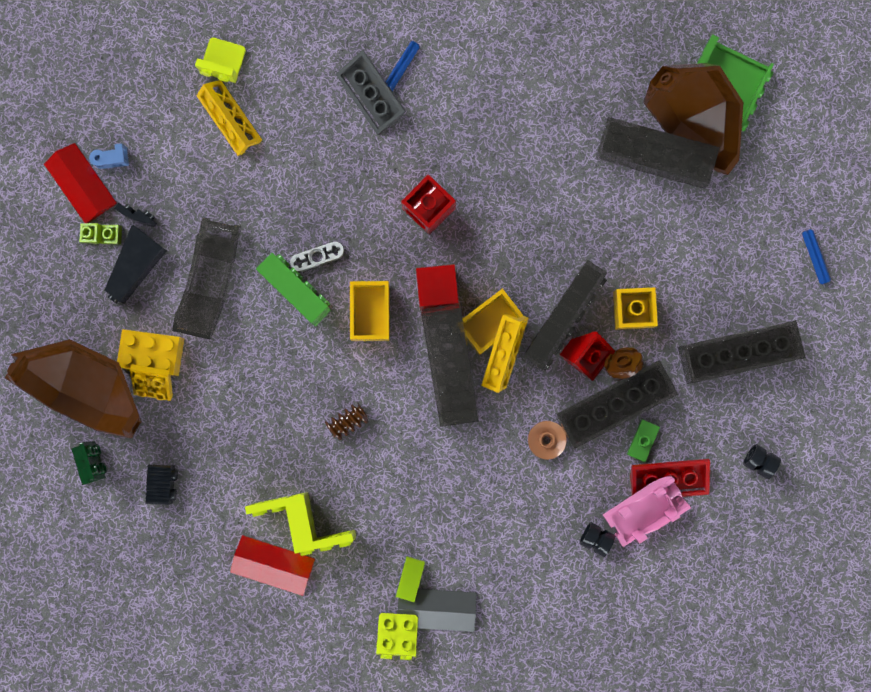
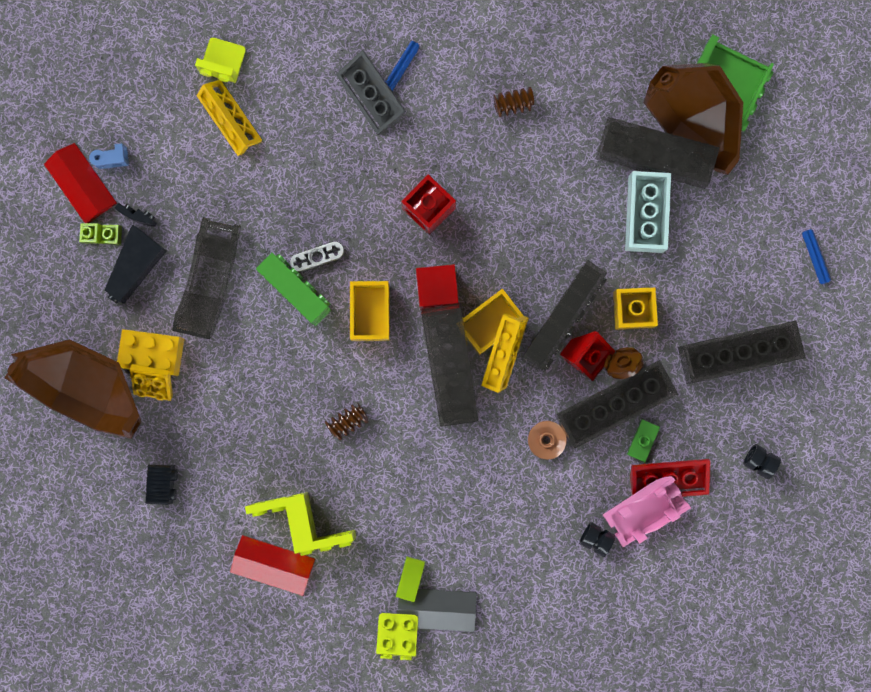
dark green bracket [71,441,107,485] -> none
none -> reddish brown piece [493,87,535,118]
none -> light aqua brick [625,171,671,253]

